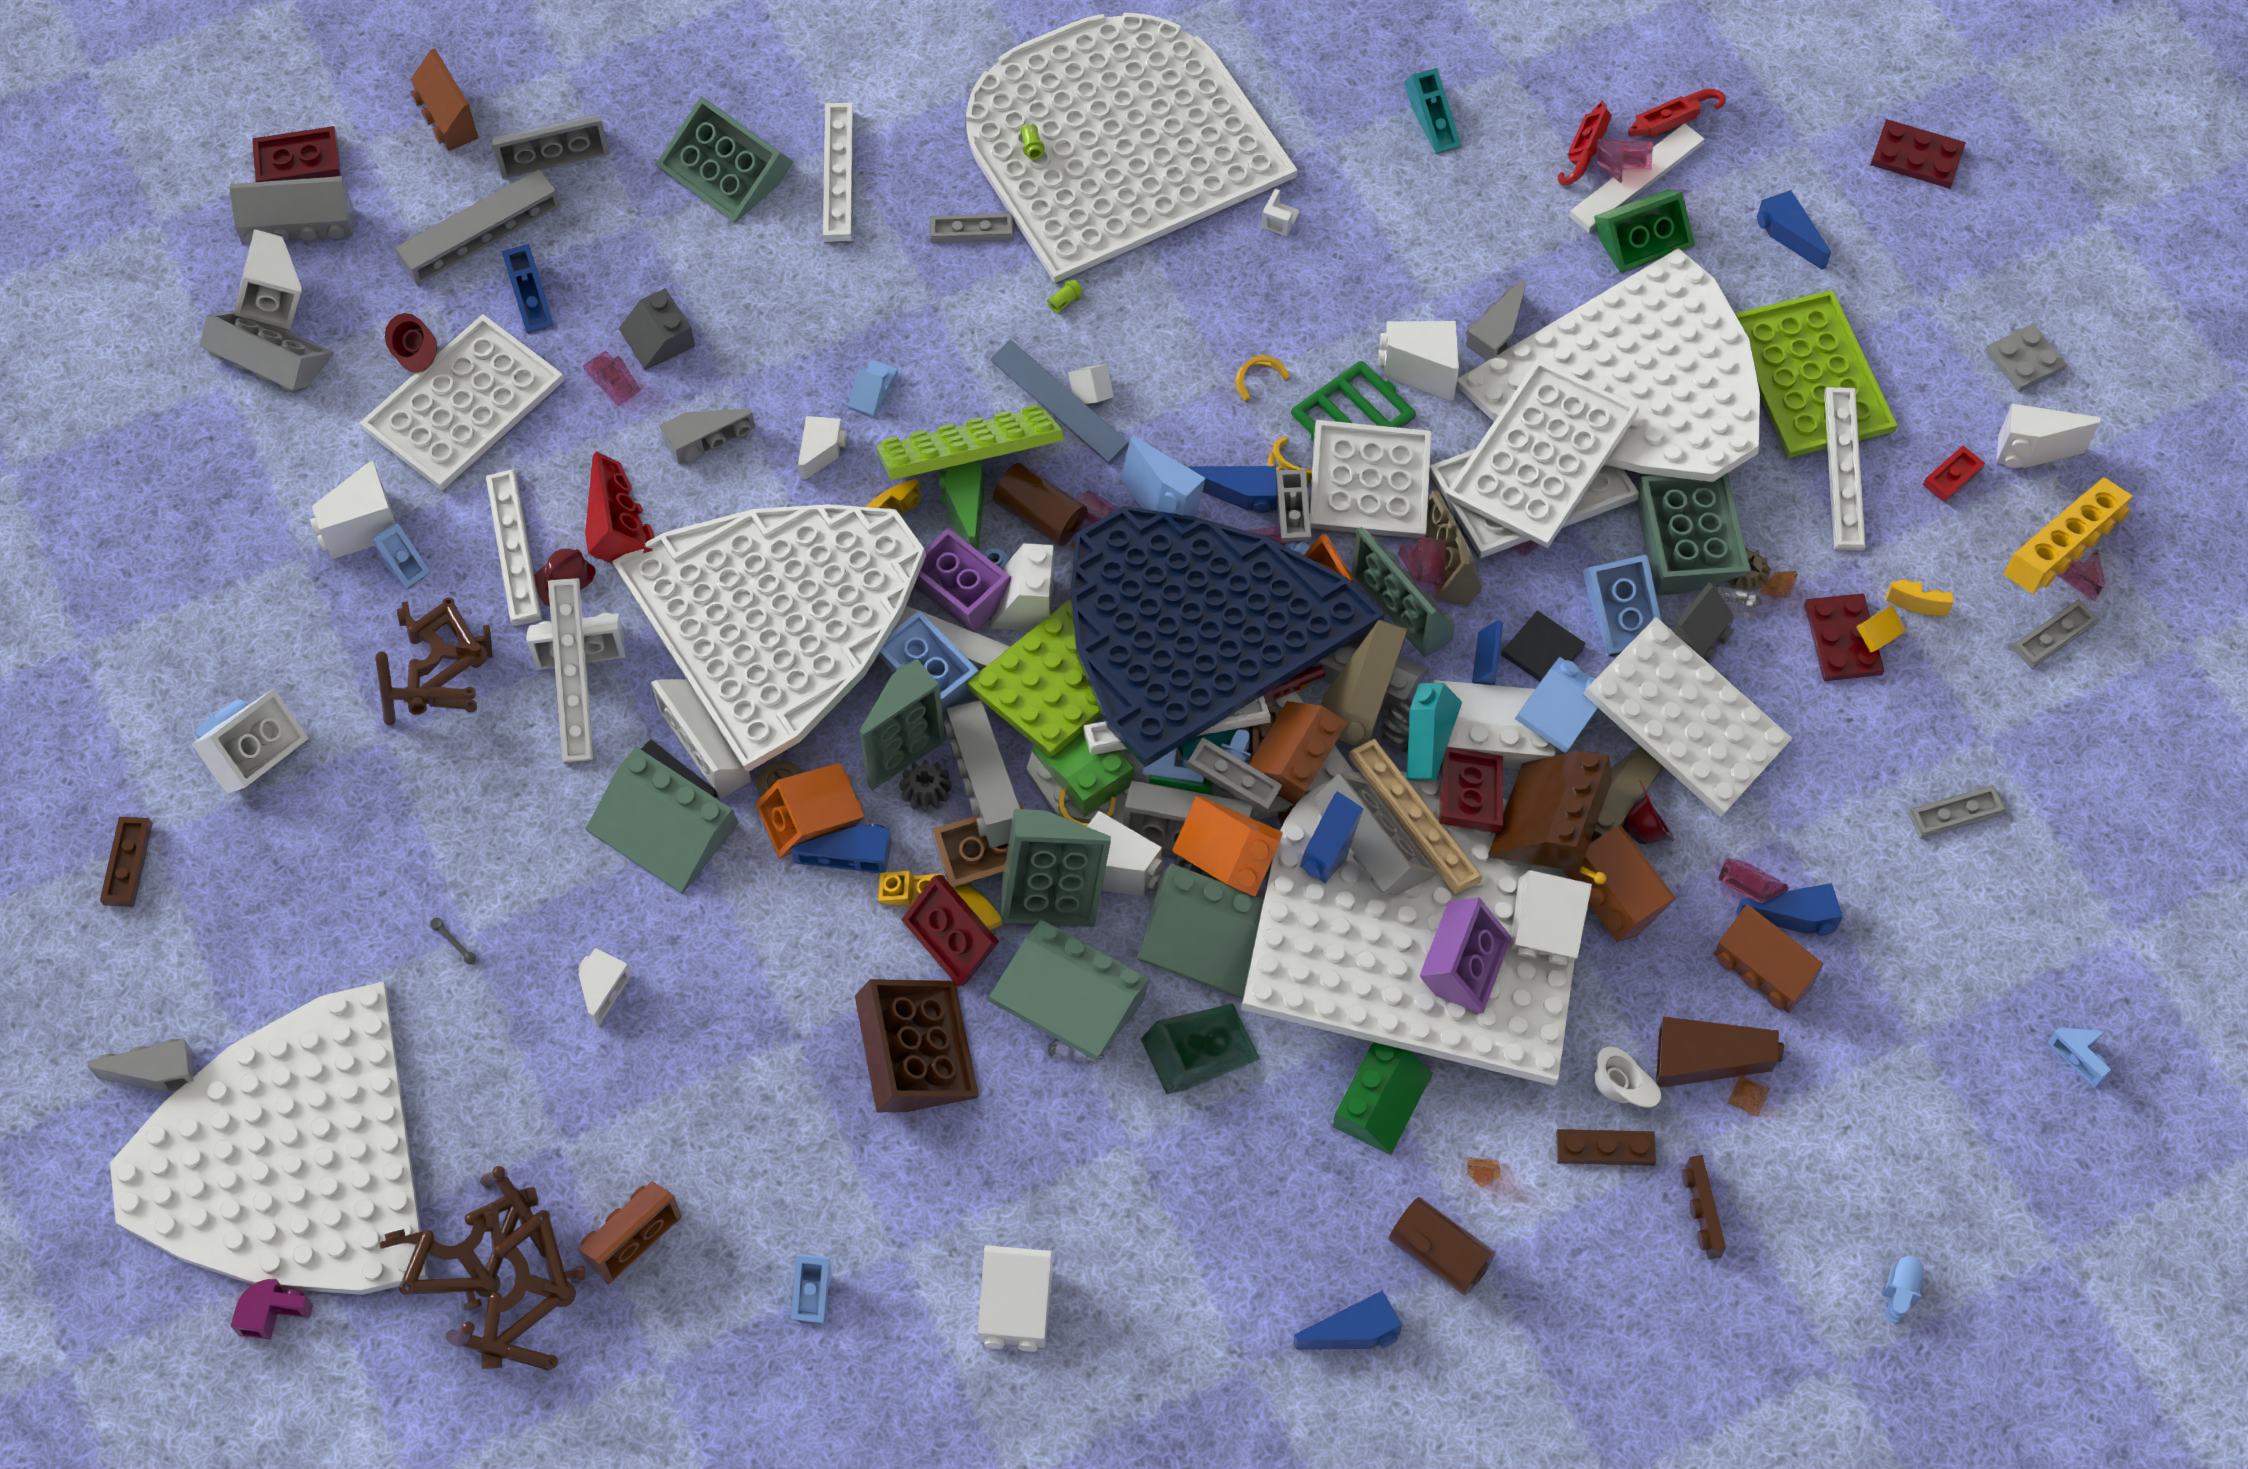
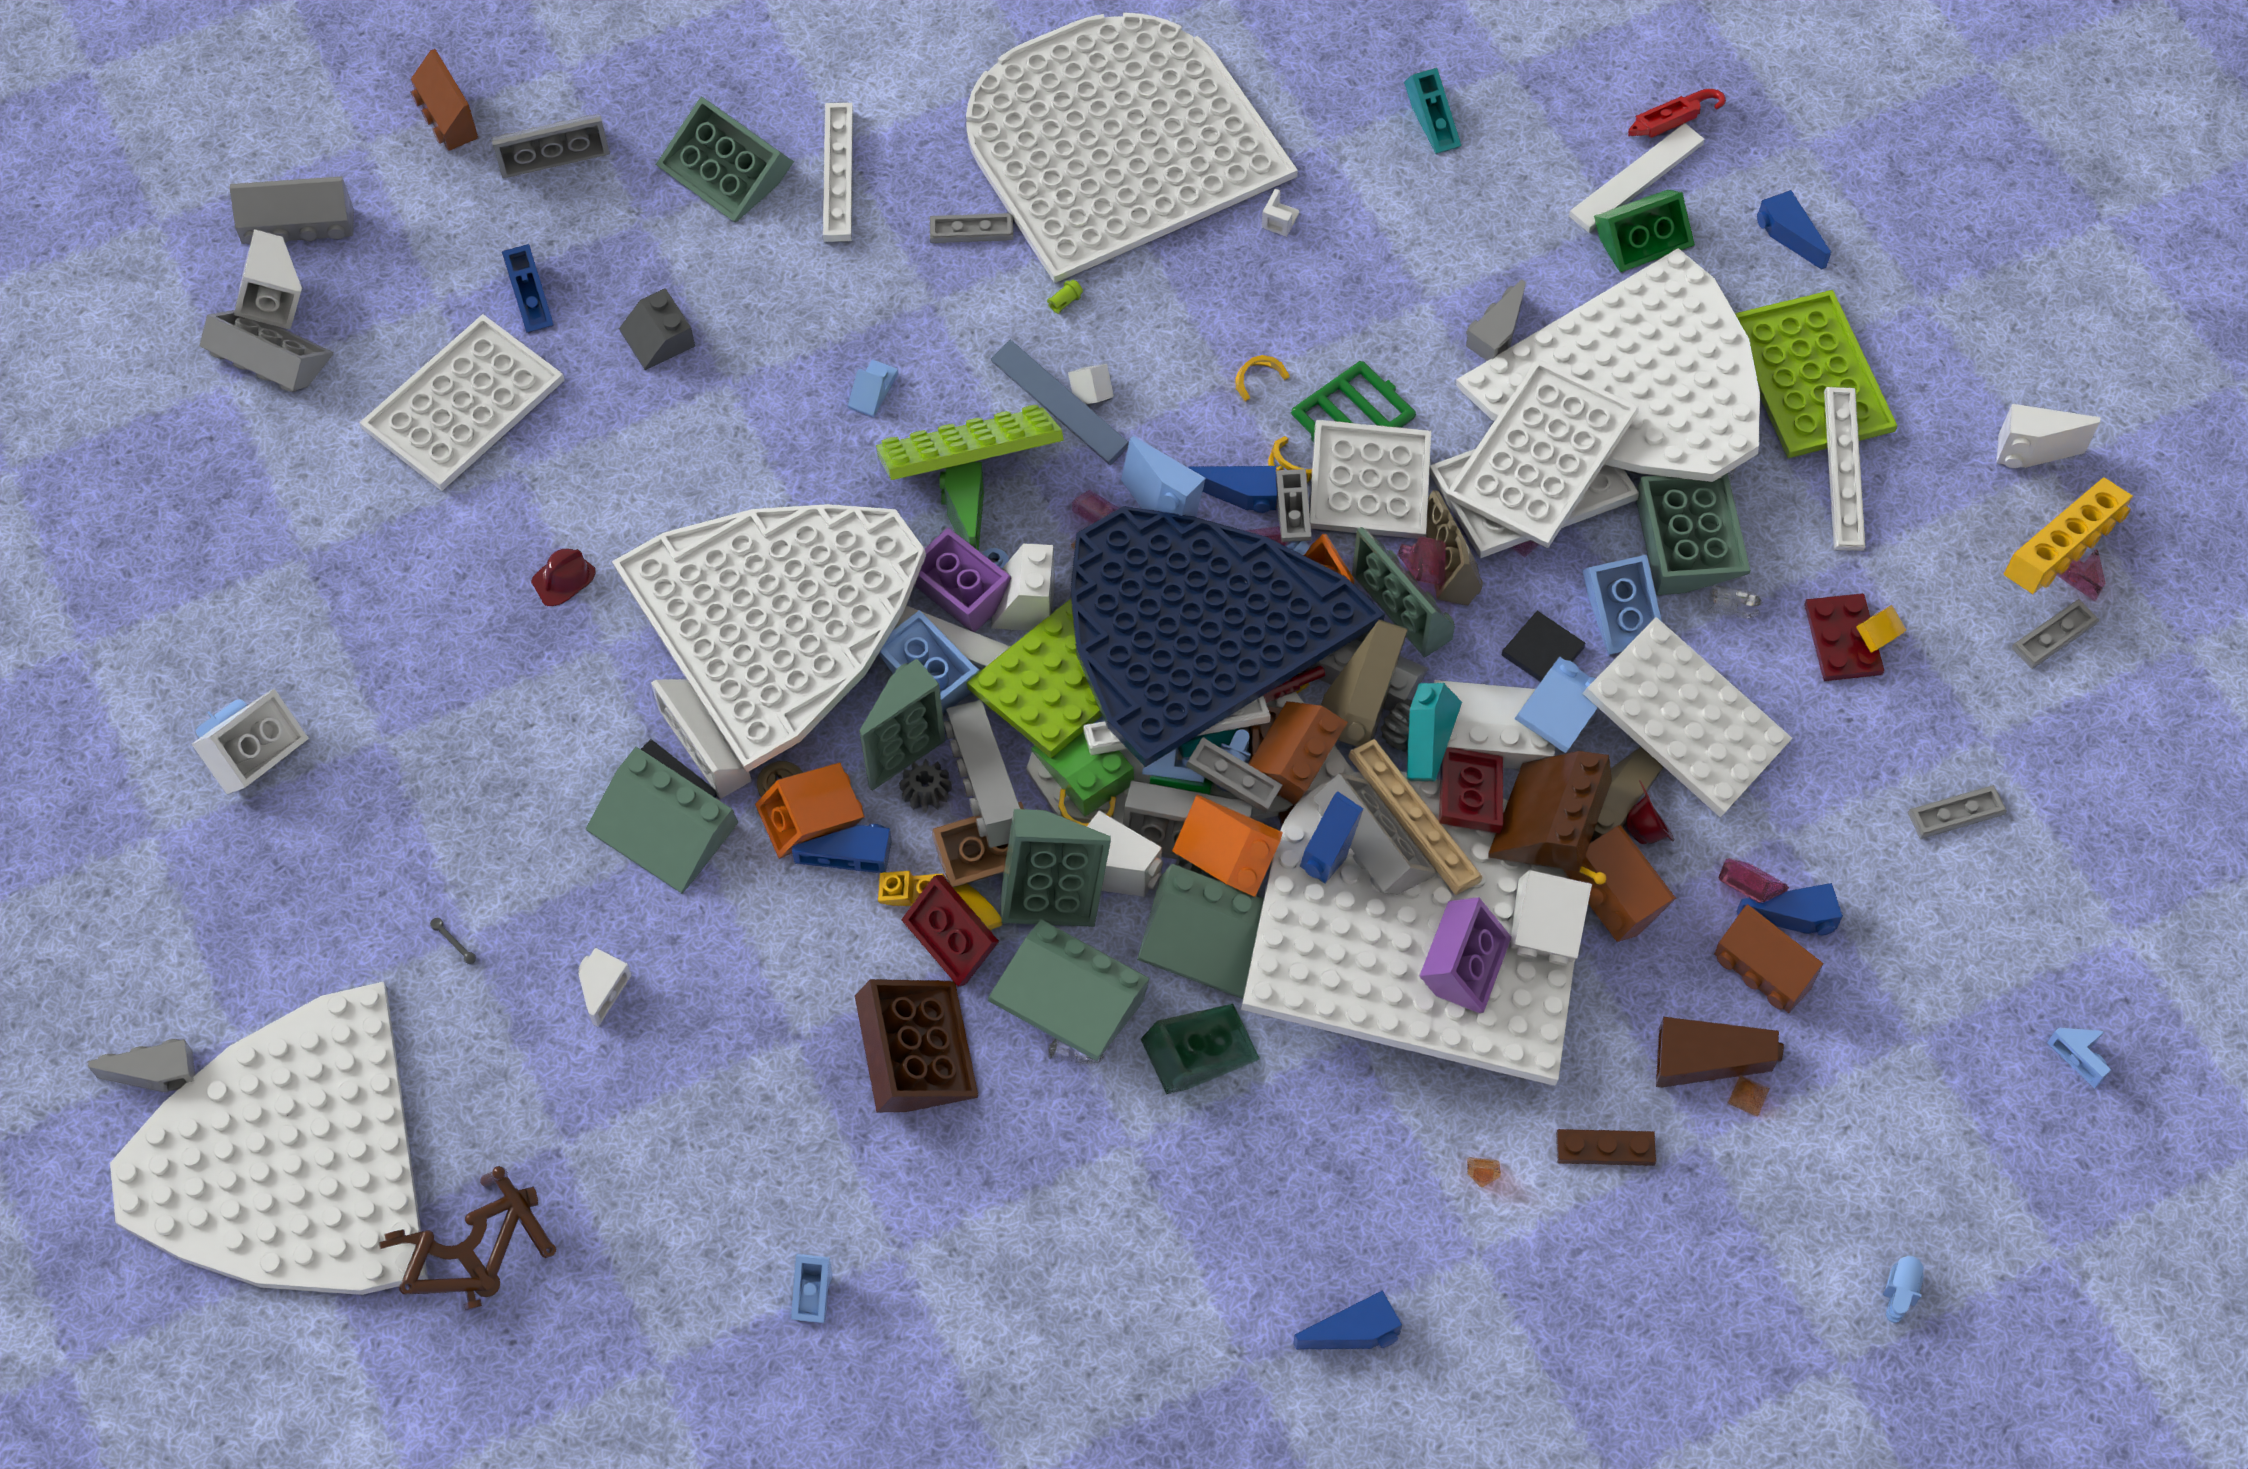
reddish brown plate [100,817,153,907] -> none
magenta brick [231,1279,313,1340] -> none
dark red plate [252,126,341,182] -> none
white slope [310,461,395,559] -> none
light blue slope [371,523,431,589] -> none
reddish brown piece [375,597,493,725] -> none
dark red piece [384,313,437,373] -> none
light grey brick [395,169,560,285] -> none
reddish brown piece [446,1203,586,1370] -> none
white tile [486,469,542,626] -> none
white slope [526,613,626,670] -> none
white tile [548,578,594,762] -> none
dark orange slope [578,1181,682,1285] -> none
clear pink slope [583,350,641,406] -> none
red wedge [585,451,654,564] -> none
light grey slope [660,409,755,464] -> none
white slope [798,416,847,480] -> none
yellow slope [865,479,921,515] -> none
white slope [978,1245,1053,1352] -> none
reddish brown piece [993,462,1087,546] -> none
lime pin [1020,124,1045,160] -> none
green slope [1333,1042,1433,1155] -> none
white slope [1378,321,1459,400] -> none
reddish brown piece [1389,1197,1496,1296] -> none
blue slope [1472,620,1503,685] -> none
red plate [1558,100,1612,185] -> none
white piece [1594,1046,1661,1108] -> none
clear pink slope [1597,139,1653,183] -> none
dark grey slope [1673,582,1734,663] -> none
reddish brown plate [1682,1155,1726,1260] -> none
dark tan gear [1727,547,1771,591] -> none
clear orange slope [1760,571,1798,598] -> none
dark red plate [1870,119,1966,189] -> none
yellow slope [1886,580,1954,616] -> none
red plate [1923,445,1985,502] -> none
light grey plate [1985,324,2067,392] -> none

